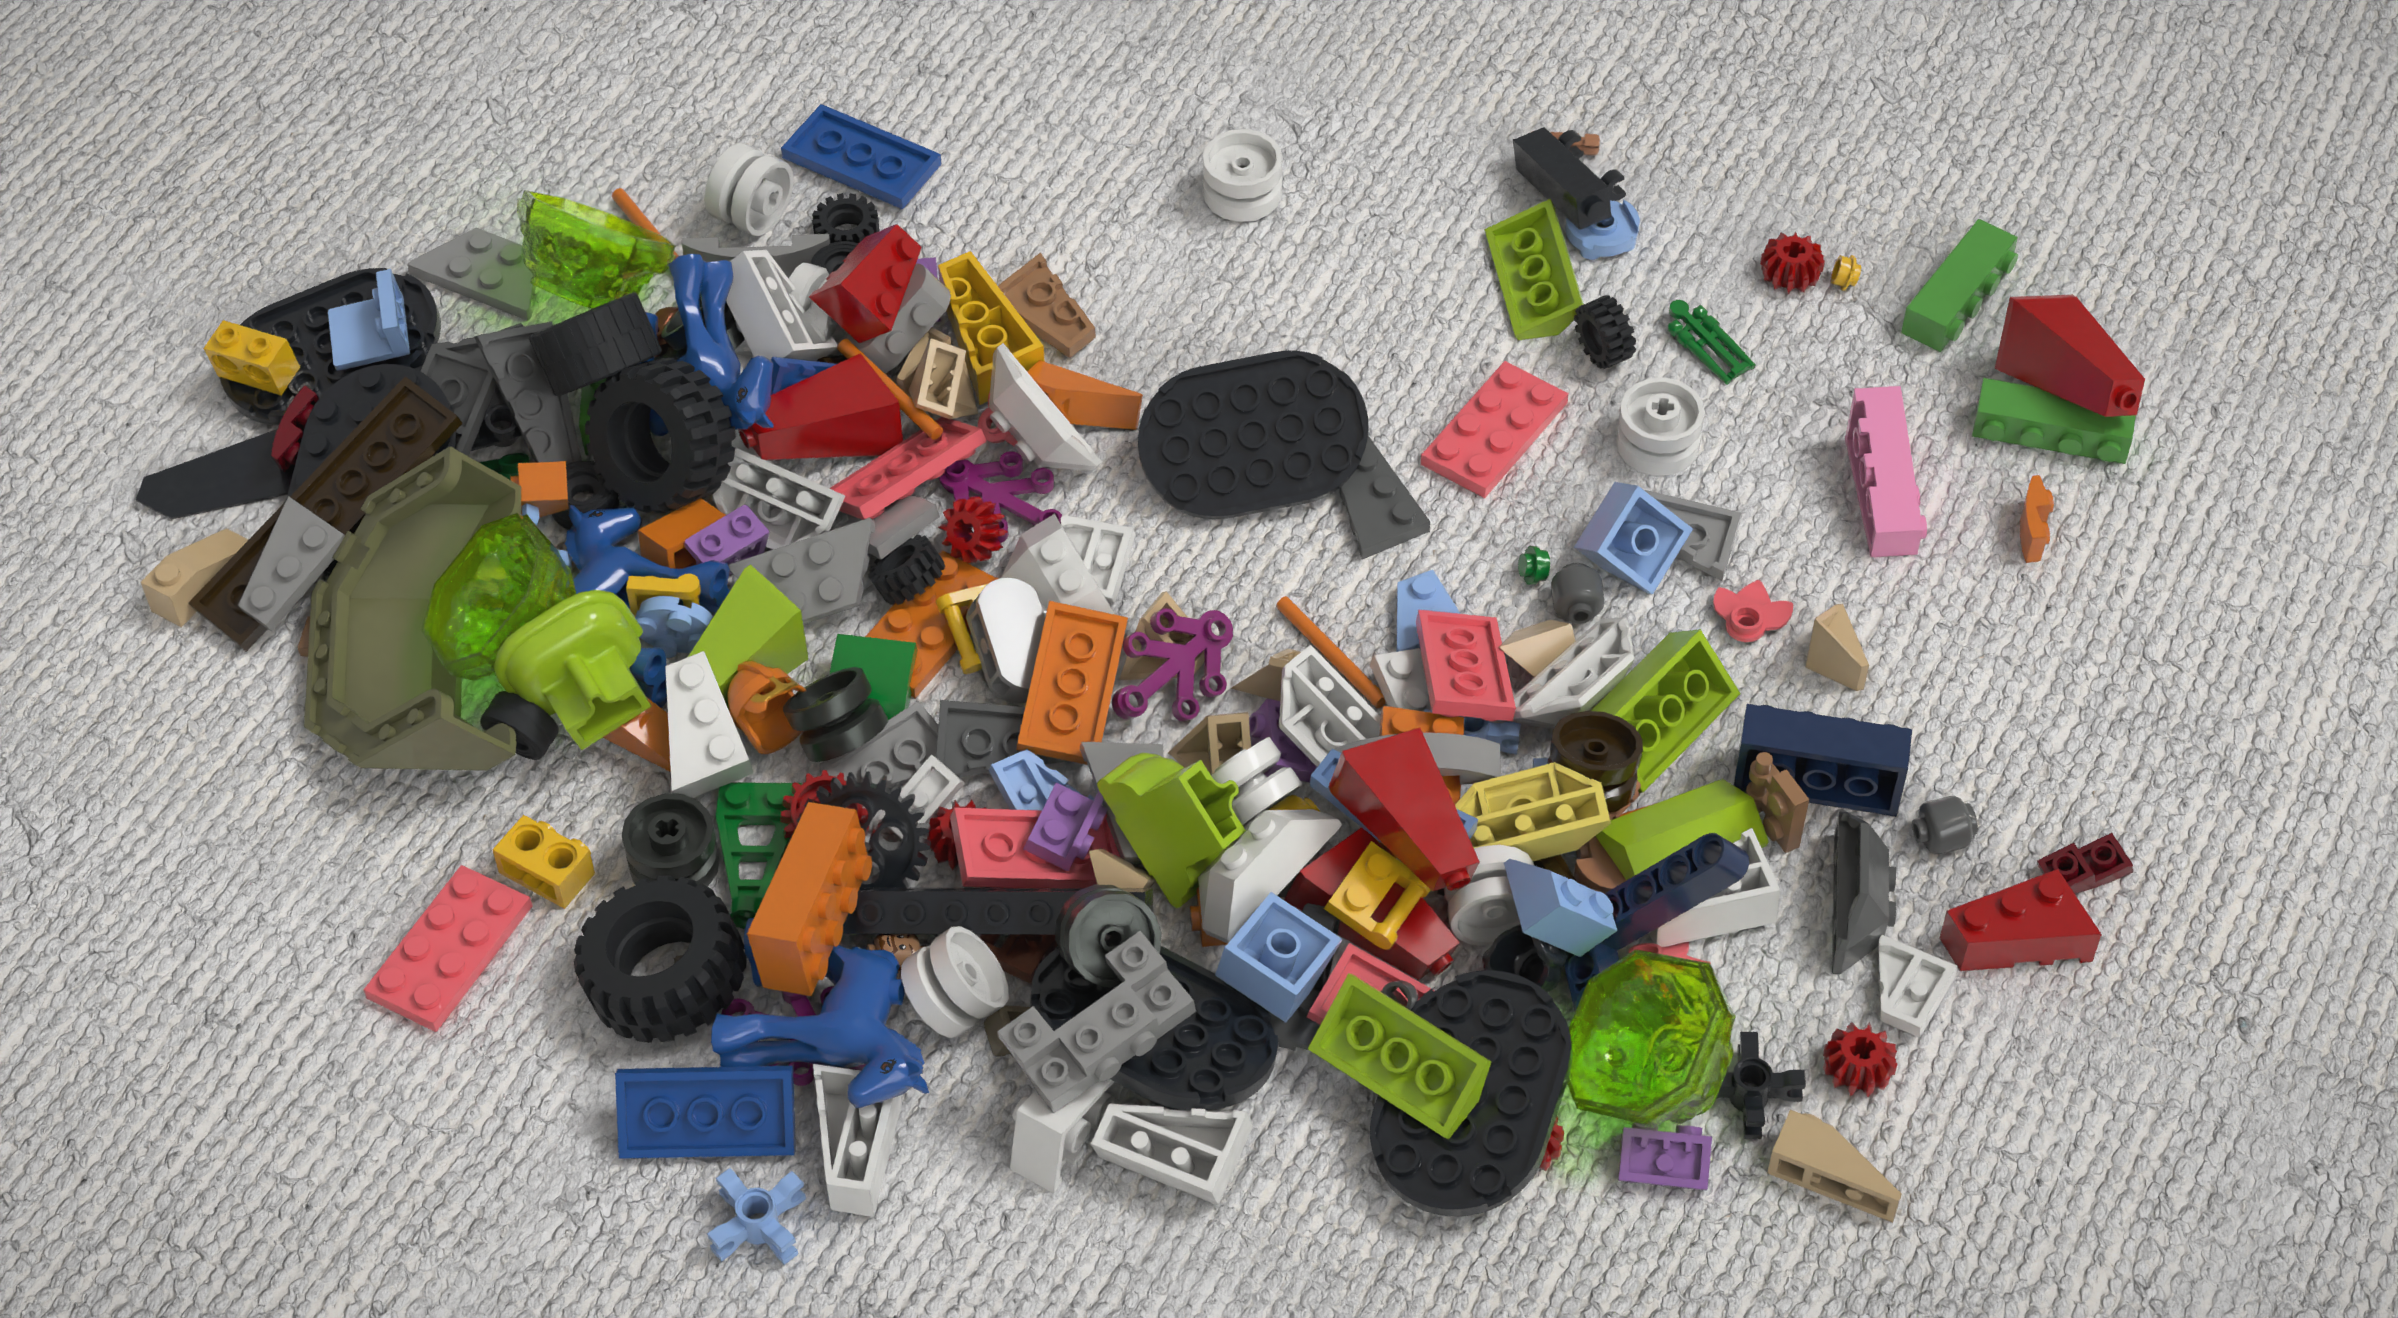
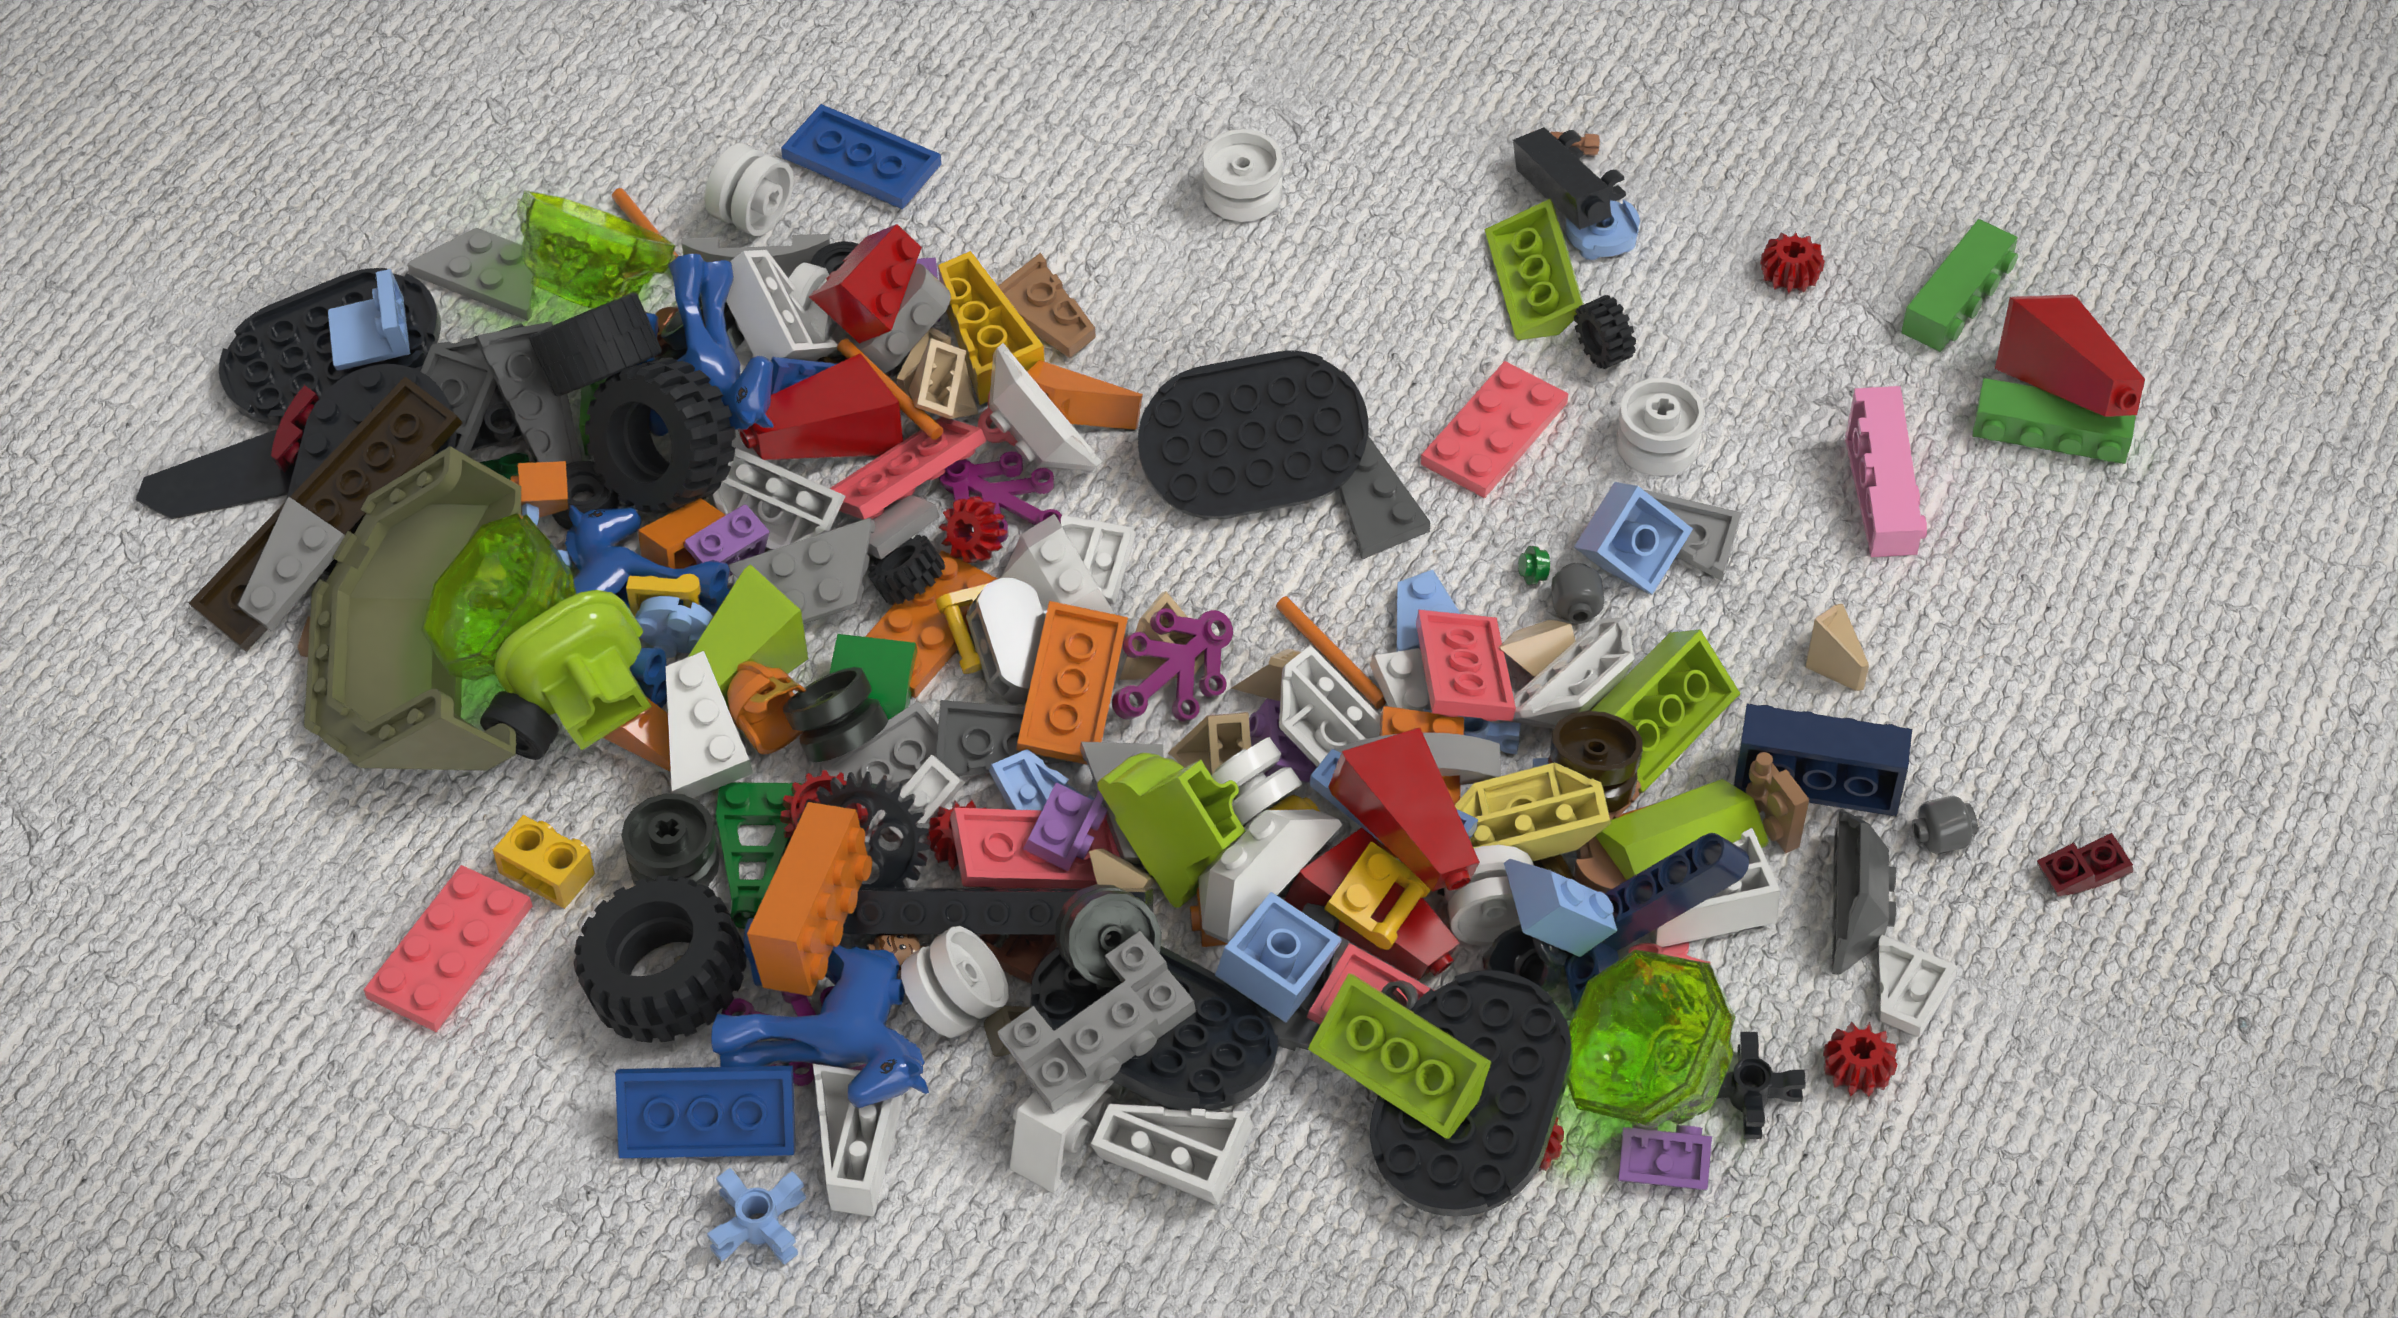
tan slope [141,528,248,627] -> none
yellow brick [203,320,300,395] -> none
black tyre [812,193,880,244] -> none
green piece [1667,300,1756,385] -> none
coral plate [1713,580,1793,642] -> none
tan slope [1767,1109,1902,1223] -> none
yellow plate [1831,255,1861,291] -> none
red wedge [1939,869,2102,971] -> none
orange slope [2020,475,2054,563] -> none

